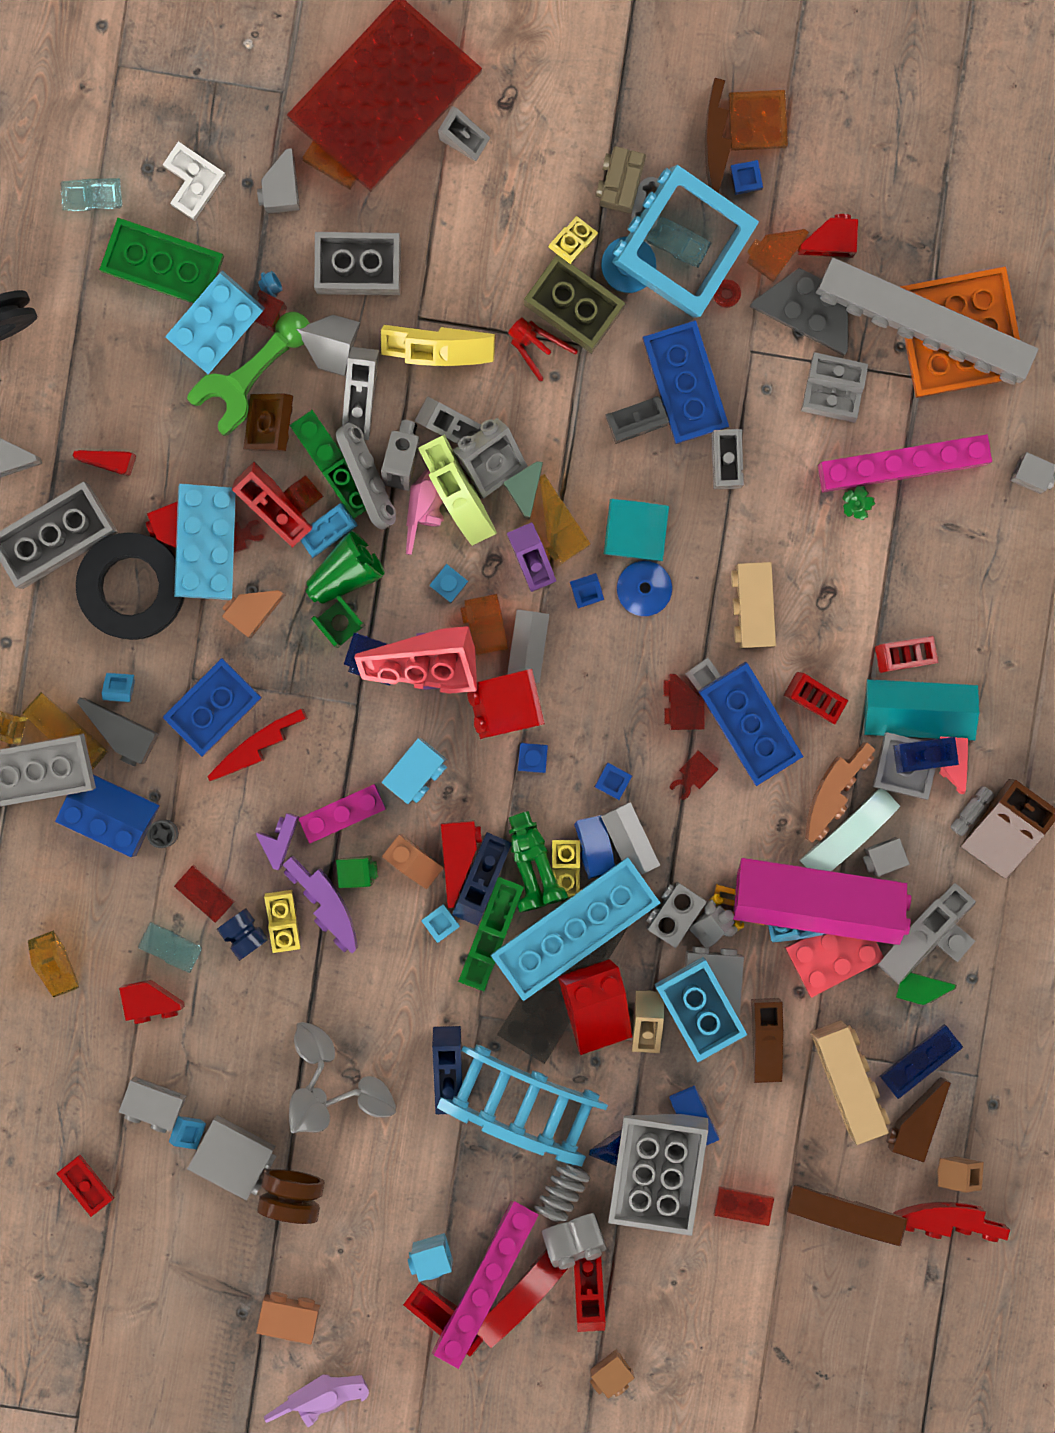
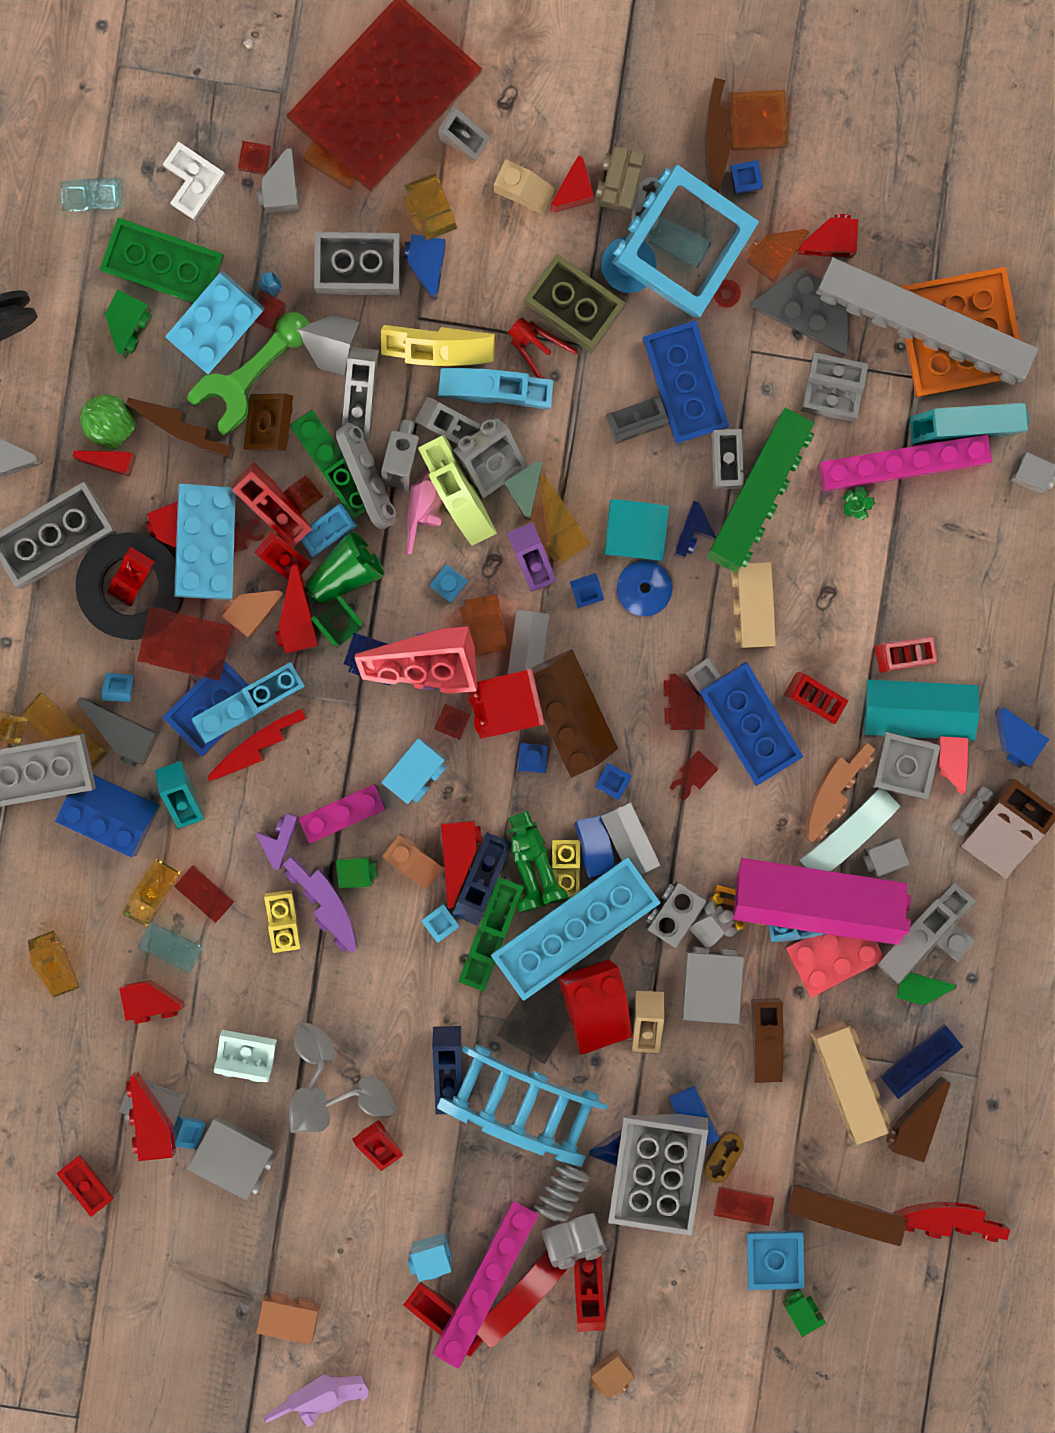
dark grey wheel [147,819,179,848] -> none
dark blue wheel [217,908,269,961] -> none
reddish brown wheel [257,1169,325,1224] -> none
light yellow slope [548,216,598,264] -> none
medium azure brick [654,957,747,1062] -> none
clear blue brick [893,737,959,773] -> none
medium nougat brick [937,1156,984,1193] -> none
none -> bright green hair [80,395,137,450]
none -> green slope [105,289,152,359]
none -> red slope [107,547,155,606]
none -> clear yellow slope [123,859,180,928]
none -> red slope [126,1072,176,1161]
none -> reddish brown slope [127,398,235,460]
none -> clear red plate [137,606,233,681]
none -> teal slope [155,761,204,829]
none -> medium azure slope [191,662,305,744]
none -> light aqua bracket [214,1030,277,1082]
none -> clear red plate [238,141,271,175]
none -> red slope [254,531,311,580]
none -> red slope [275,561,319,654]
none -> red slope [352,1120,404,1171]
none -> clear yellow brick [403,173,457,241]
none -> blue slope [403,234,446,299]
none -> clear red plate [434,704,471,740]
none -> medium azure slope [438,368,553,410]
none -> tan slope [494,159,556,215]
none -> reddish brown slope [530,649,618,778]
none -> red slope [550,155,594,213]
none -> clear blue slope [673,501,716,559]
none -> pearl gold beam [704,1132,744,1183]
none -> green brick [706,407,815,573]
none -> dark azure plate [746,1231,804,1290]
none -> green brick [782,1289,826,1337]
none -> teal slope [910,403,1029,445]
none -> blue slope [995,707,1050,768]

